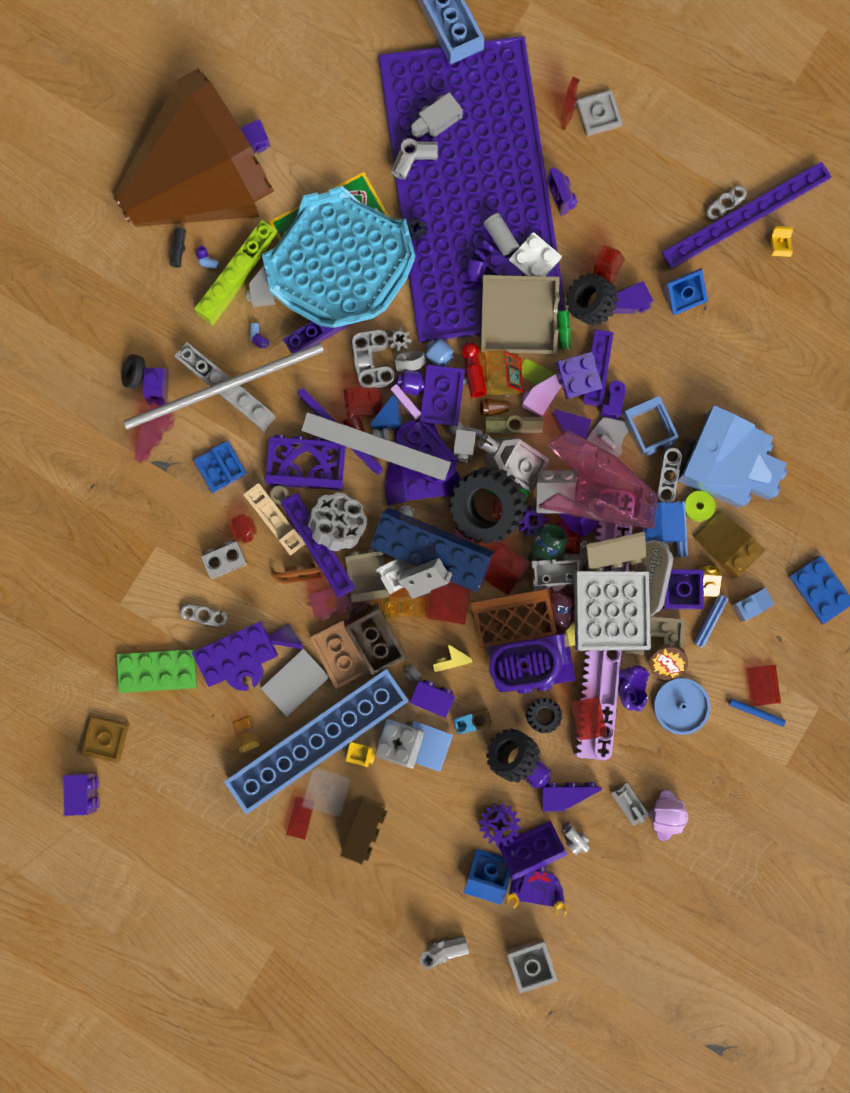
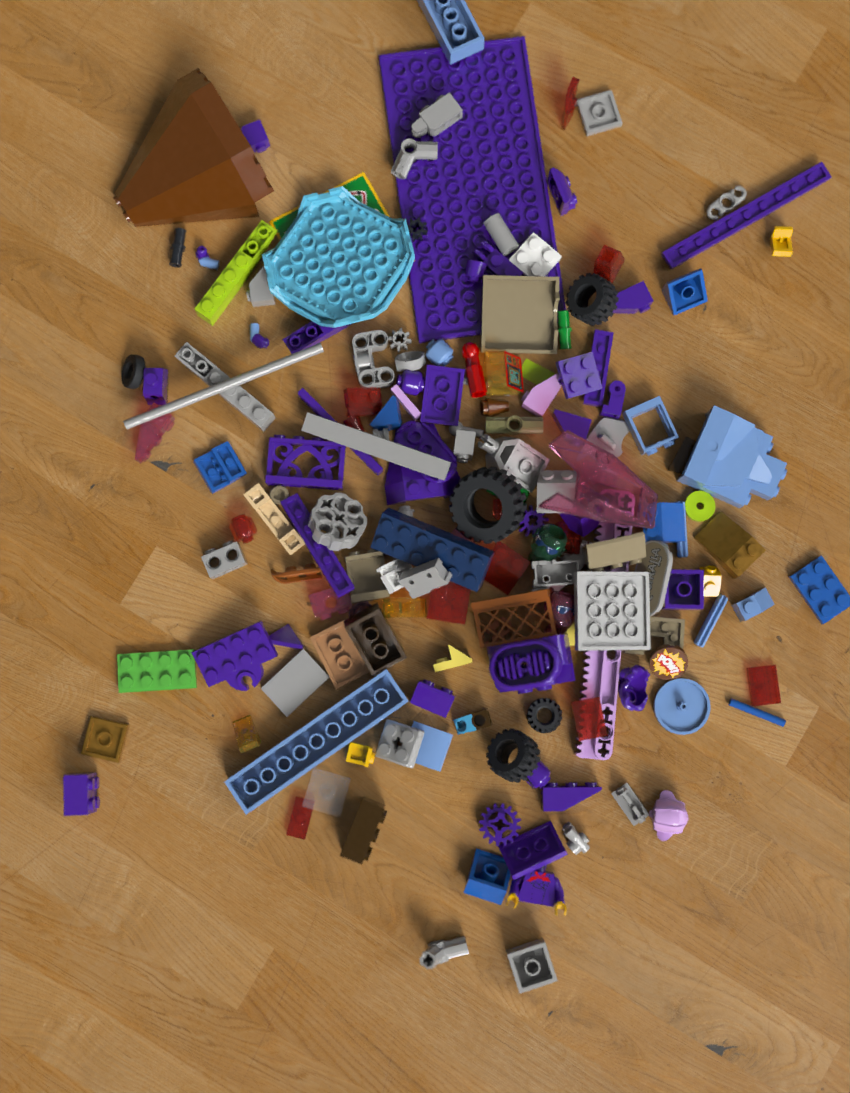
light grey piece [180,603,228,627] -> none
light grey plate [404,664,422,681] -> none
light grey beam [657,447,682,503] -> none

